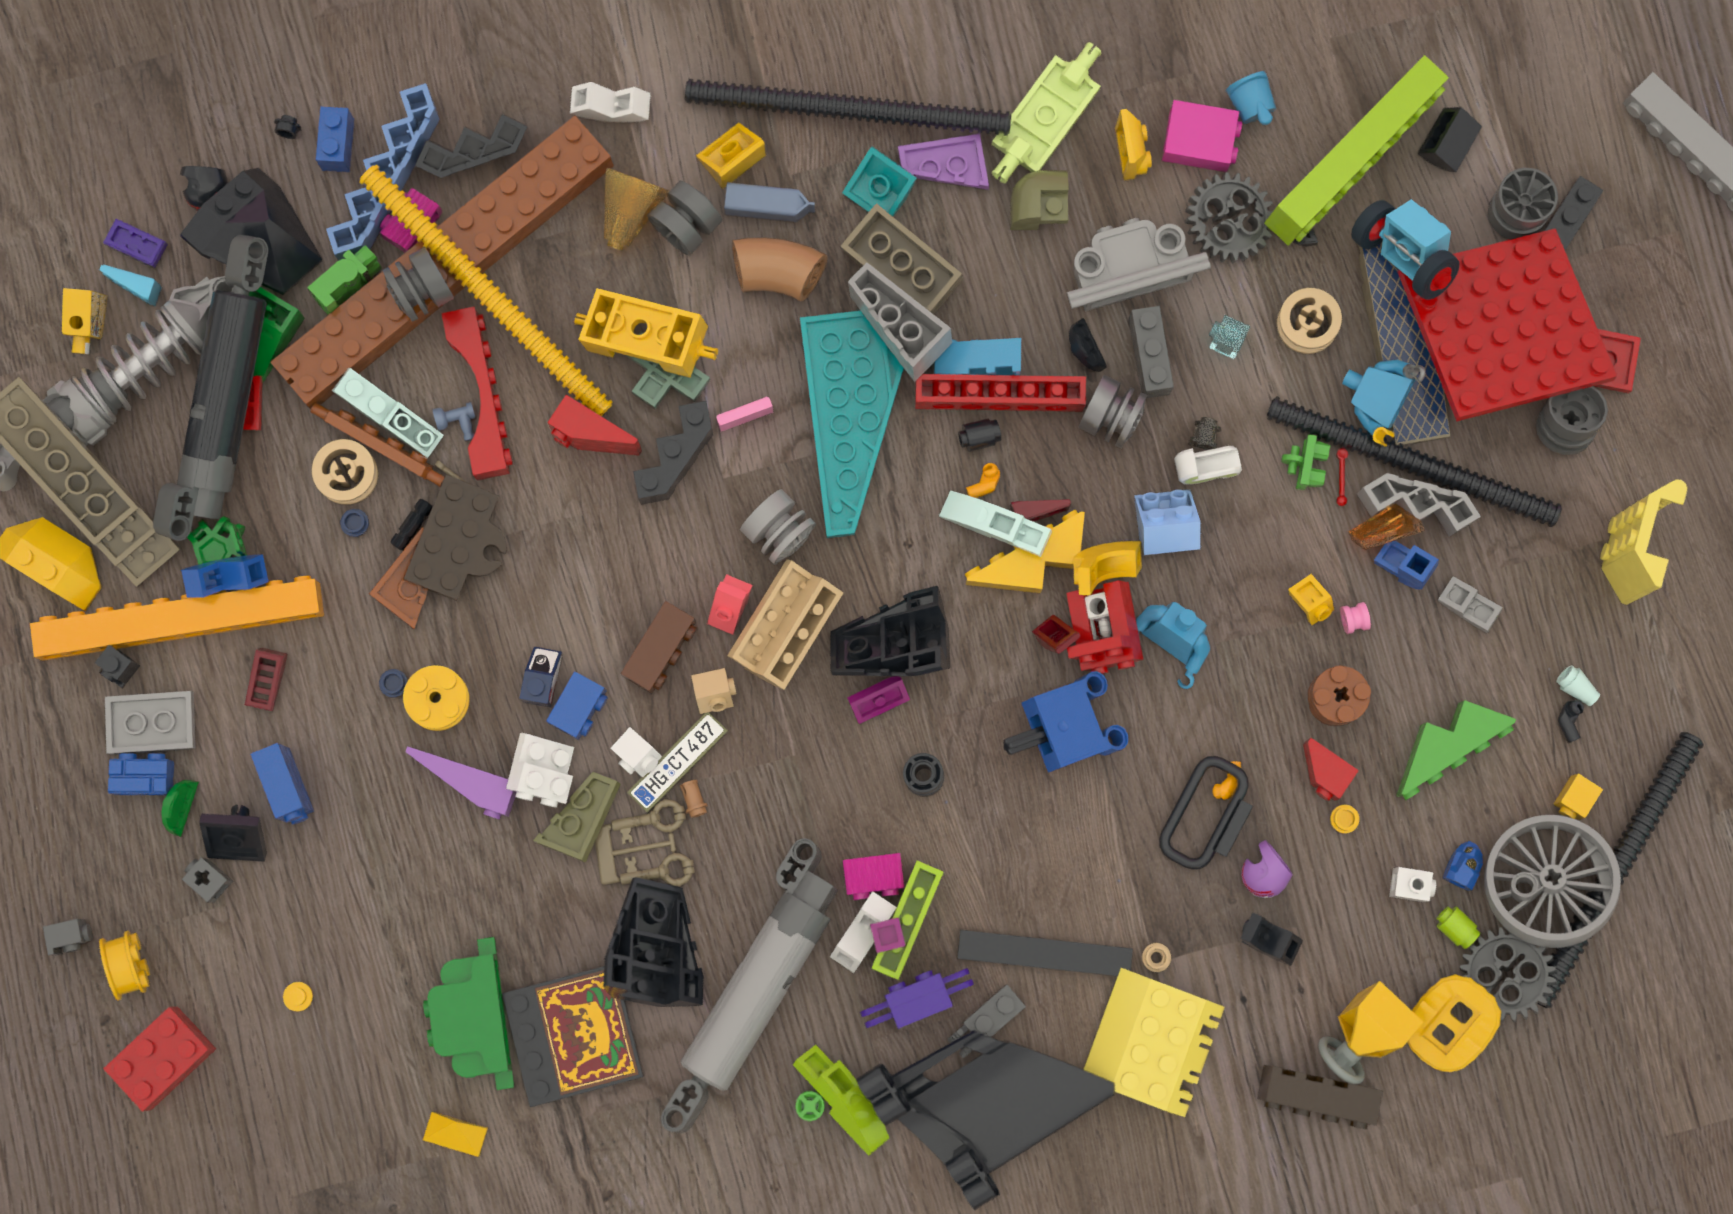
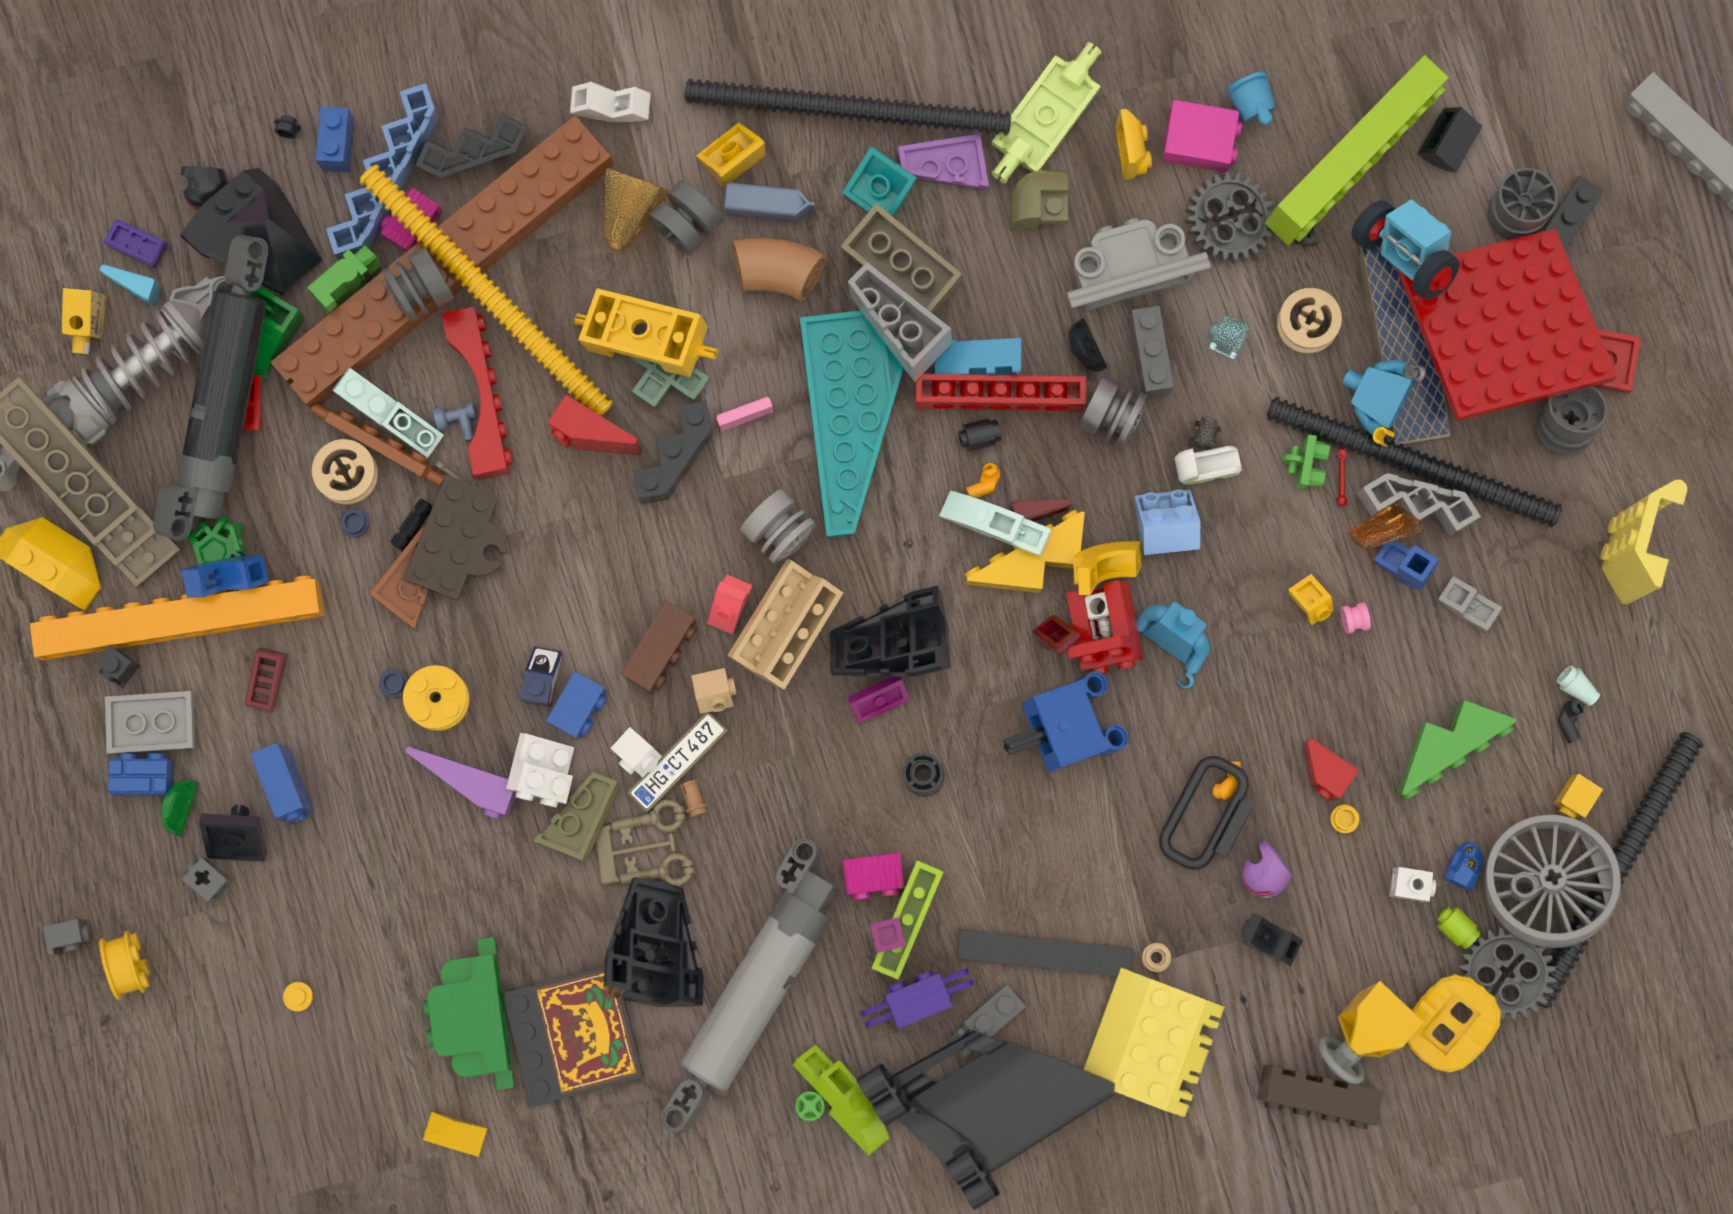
red brick [103,1007,216,1112] -> none
white brick [830,892,897,973] -> none
dark orange brick [1308,666,1371,726] -> none

